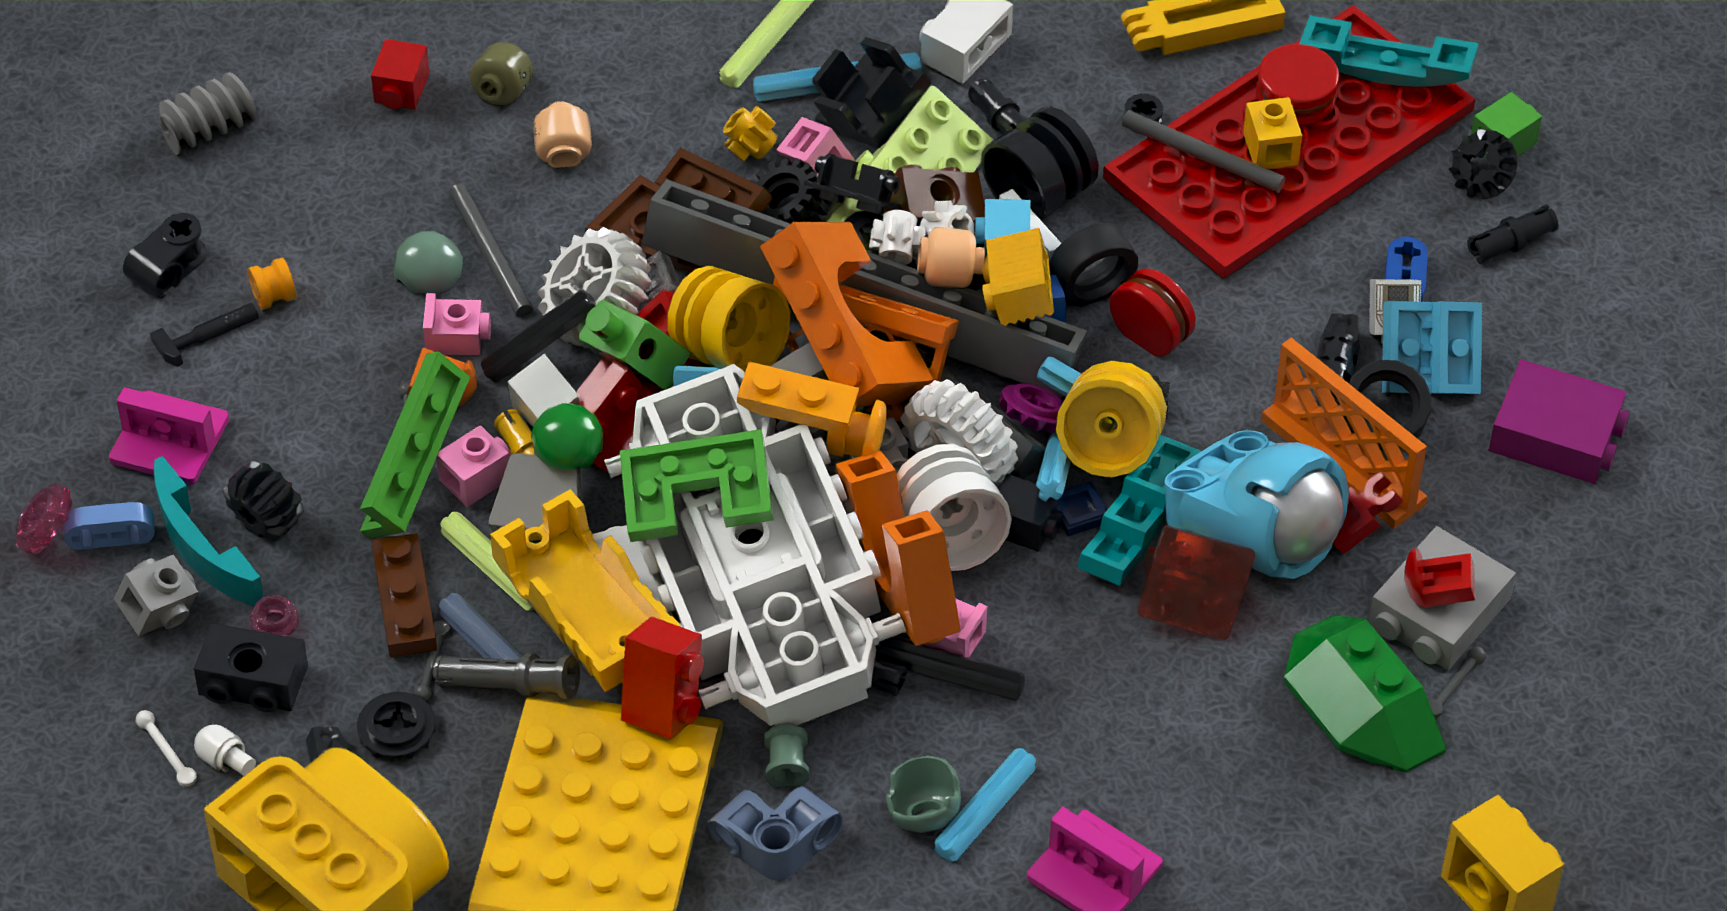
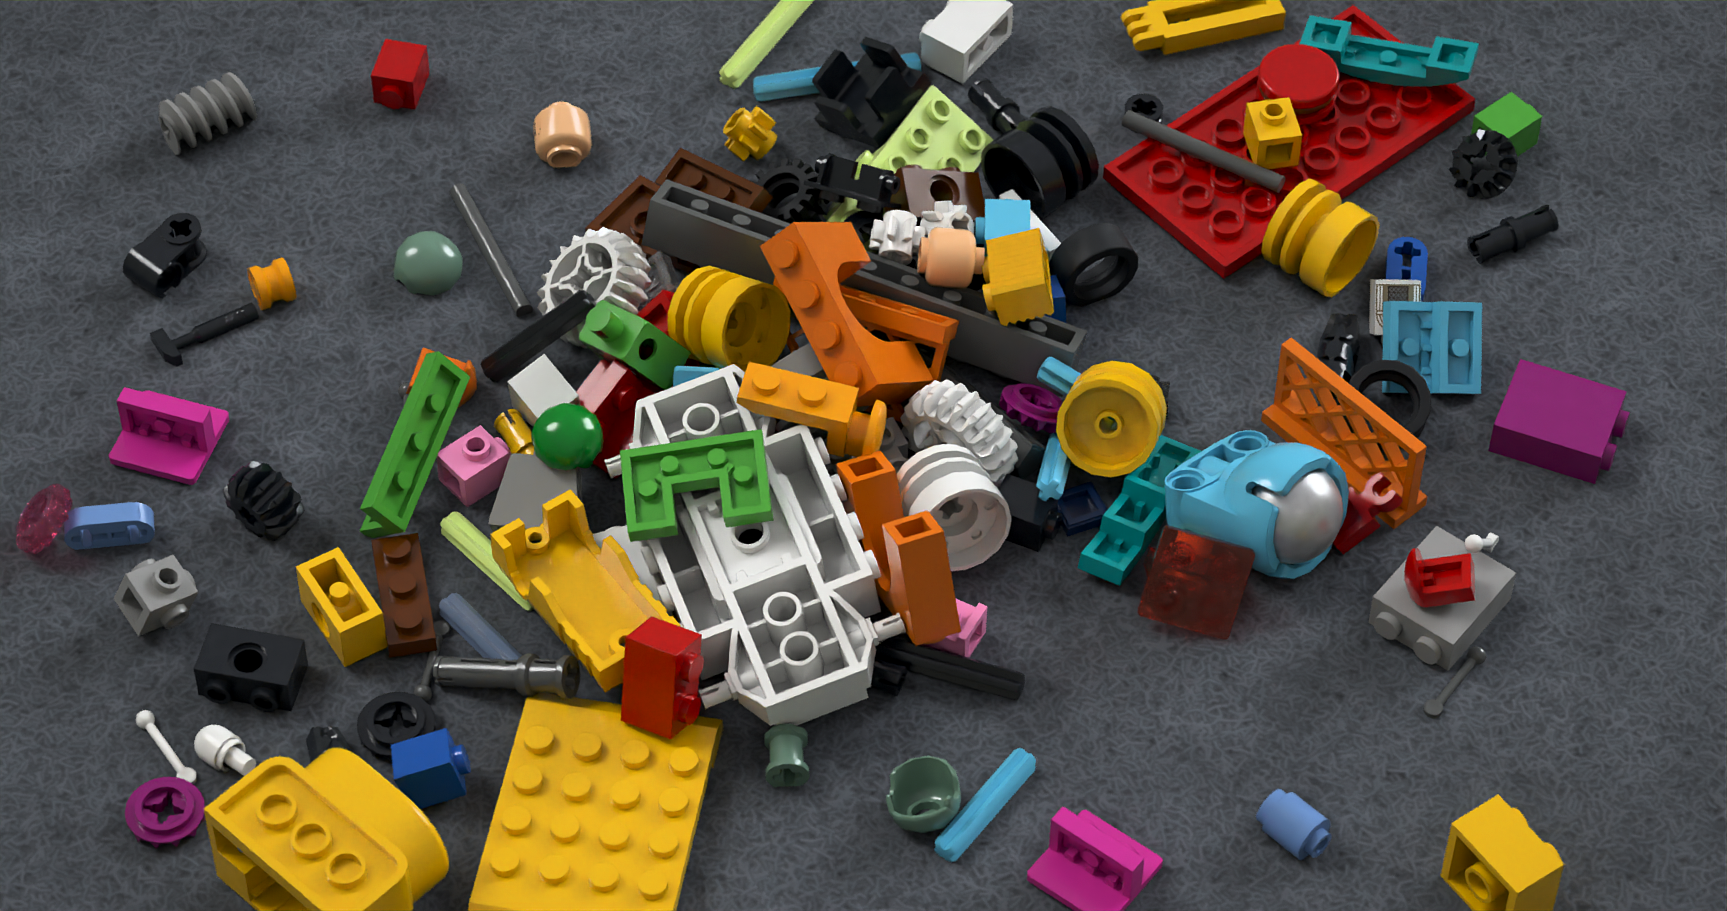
teal slope [154,456,265,607] -> none
clear pink plate [250,595,299,636] -> none
bright pink brick [423,293,491,356] -> none
olive head [469,42,533,106] -> none
sand blue piece [707,786,843,880] -> none
bright pink brick [776,117,855,176] -> none
red head [1110,269,1196,357] -> none
green wedge [1283,615,1446,773] -> none
none -> magenta gear [125,777,205,849]
none -> yellow brick [296,547,387,667]
none -> blue brick [391,728,471,809]
none -> medium blue brick [1256,789,1332,860]
none -> yellow wheel [1261,179,1379,298]
none -> white hinge [1464,532,1499,553]

